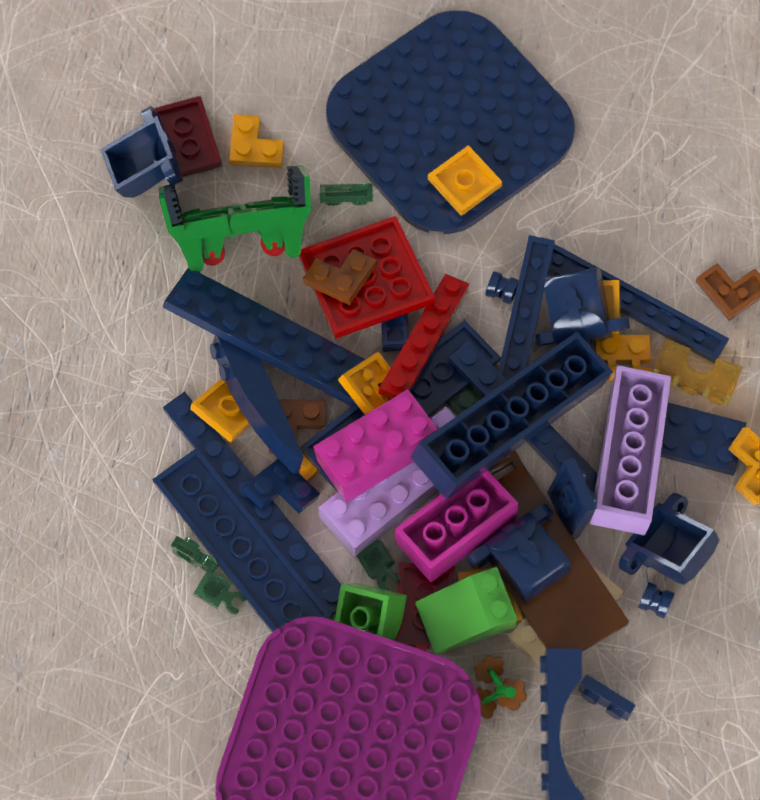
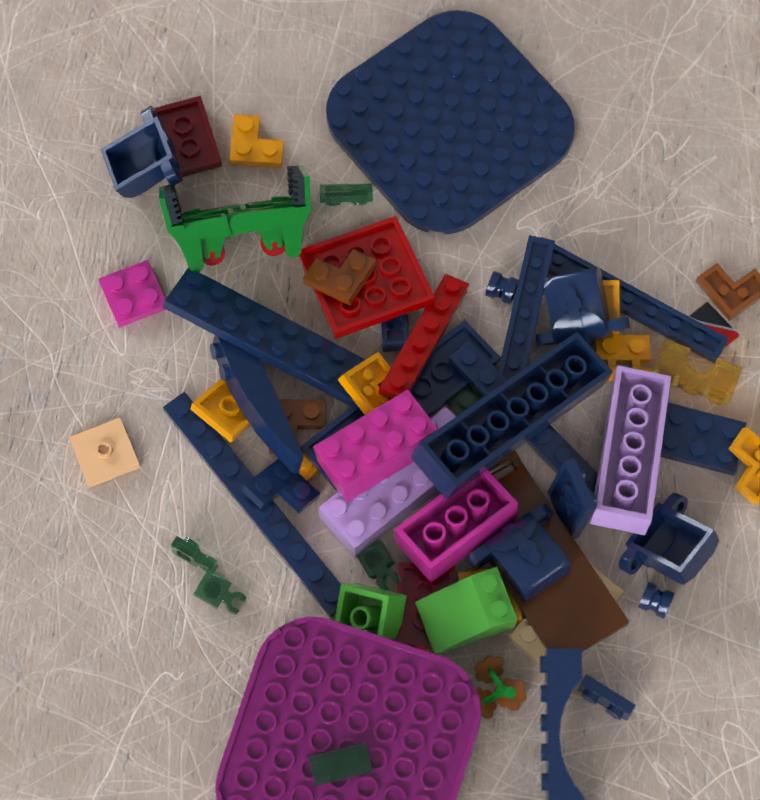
dark blue plate [152,448,332,633] -> none
light orange plate [428,145,502,216] -> none
none -> light nougat plate [69,417,140,488]
none -> dark pink plate [98,260,166,328]
none -> clear green plate [309,742,373,786]
none -> black sticker [689,302,739,347]

